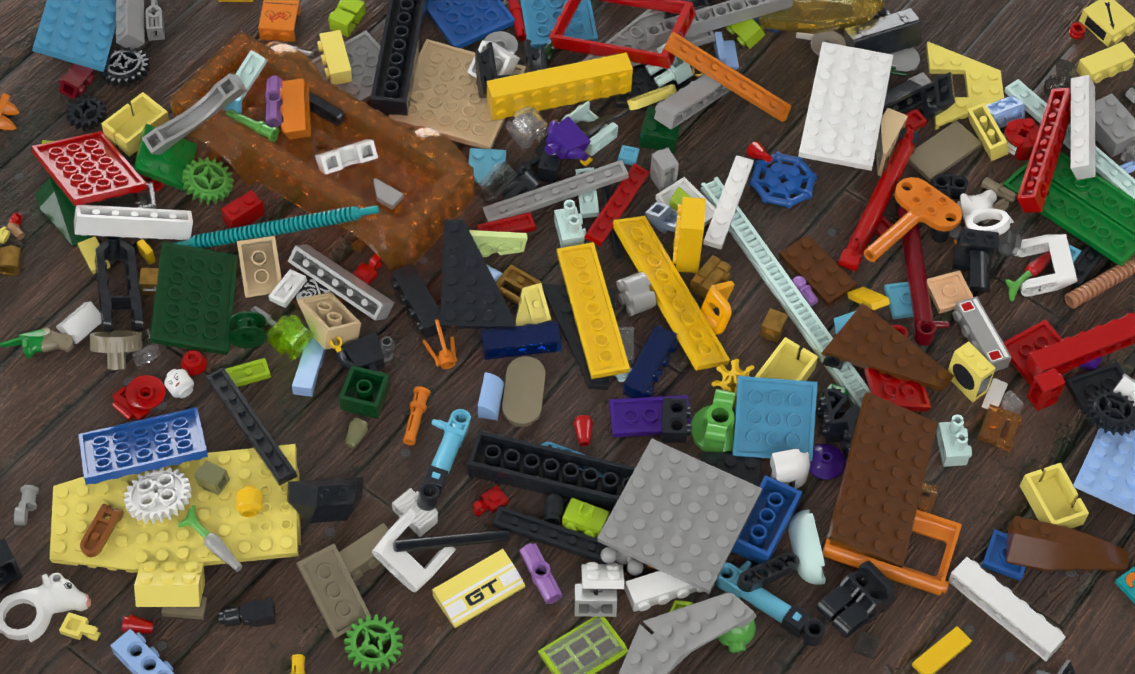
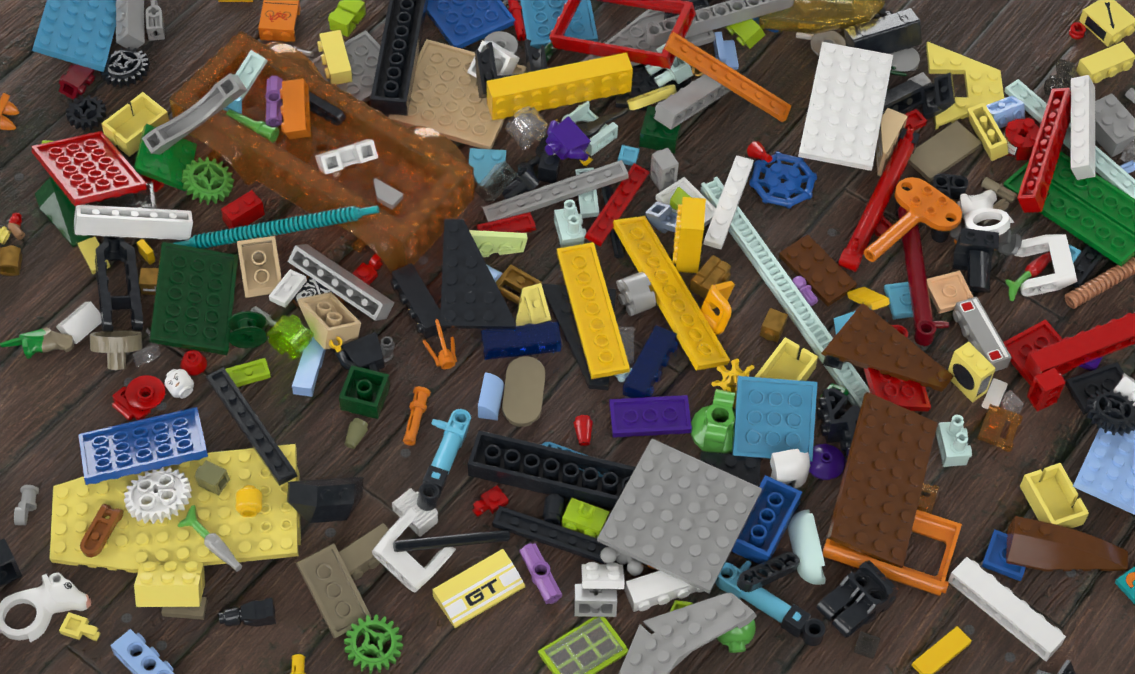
red cone [122,614,154,634] -> none
black brick [662,398,691,443] -> none

